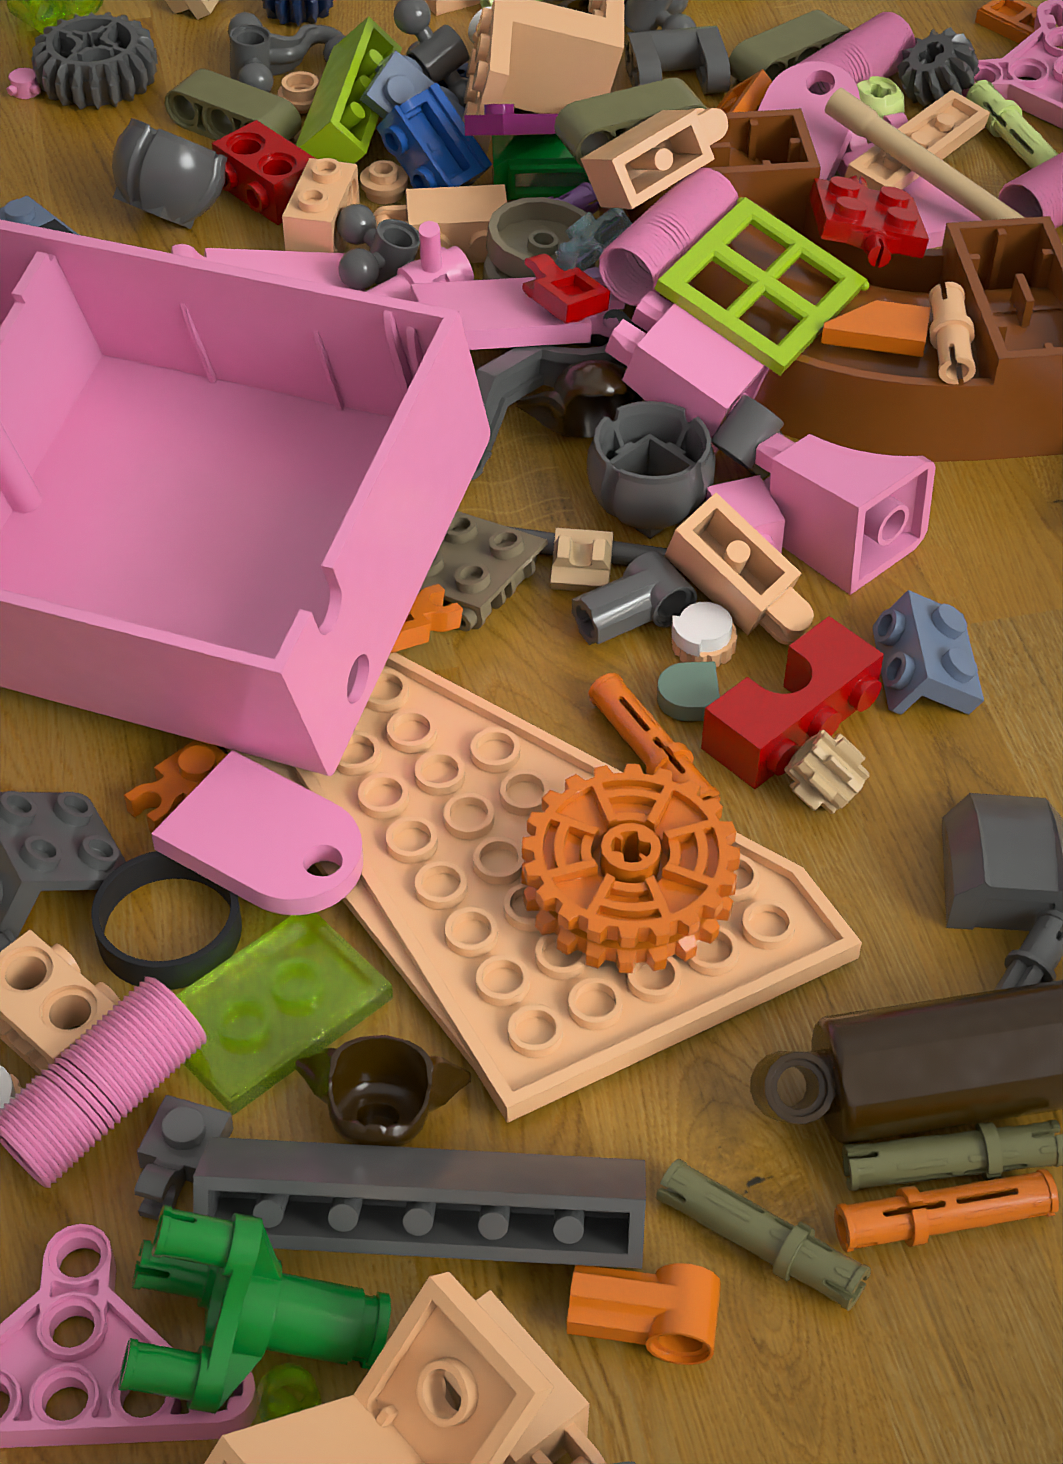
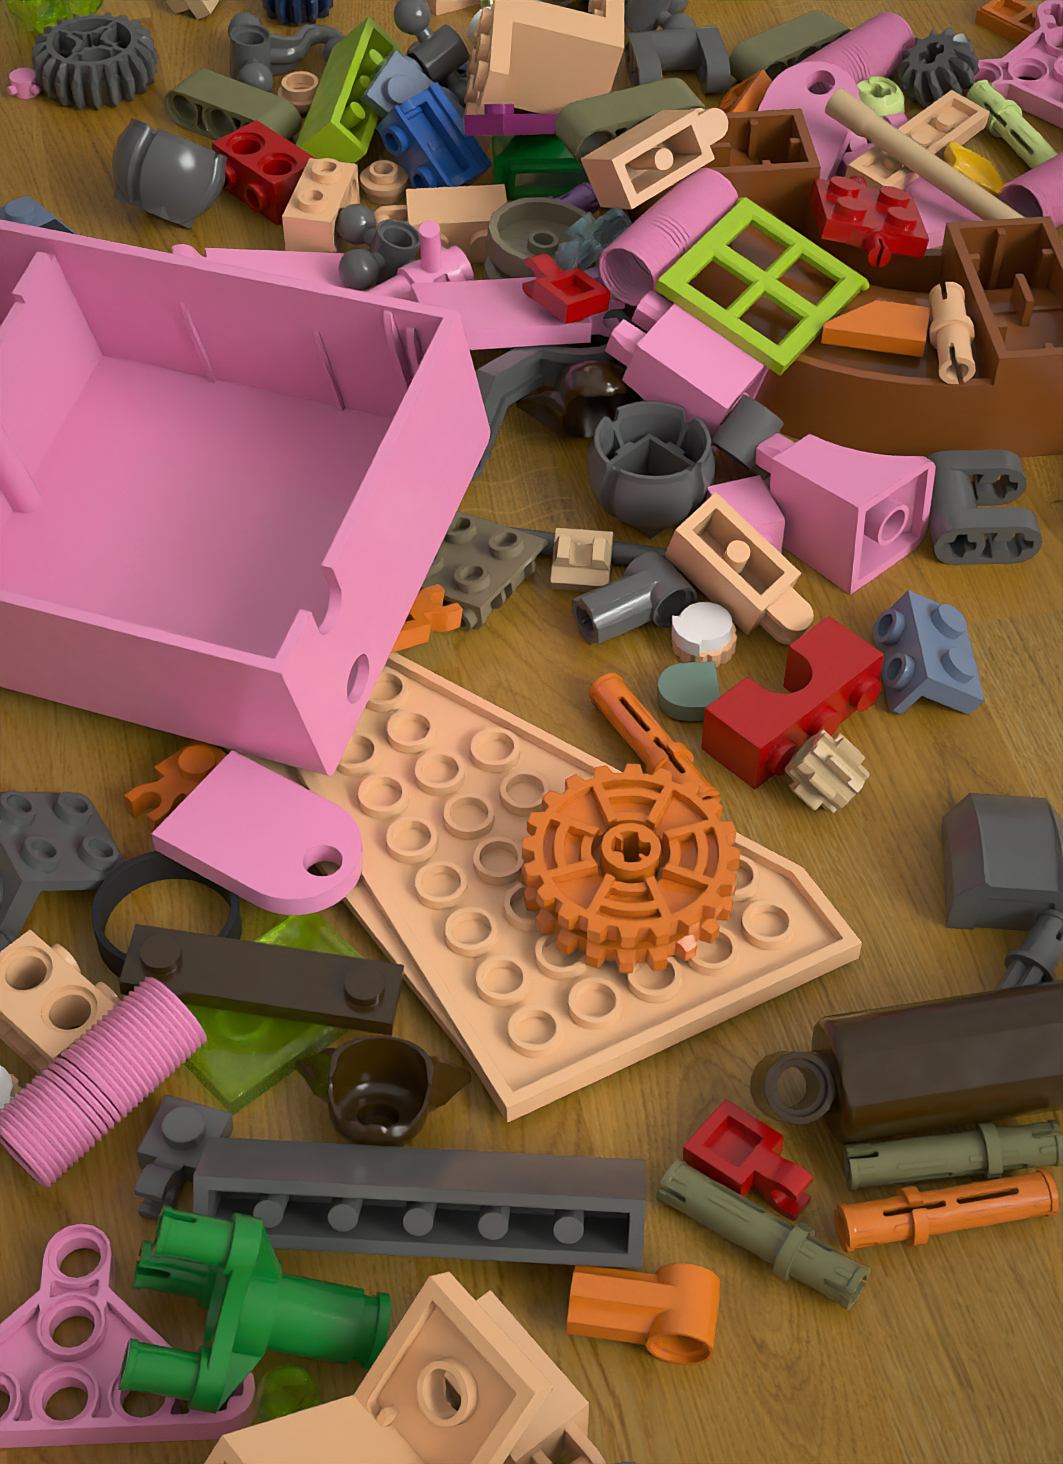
none -> dark brown plate [119,924,404,1036]
none -> red plate [683,1098,813,1221]
none -> dark grey connector [926,449,1042,565]
none -> yellow piece [943,141,1005,198]

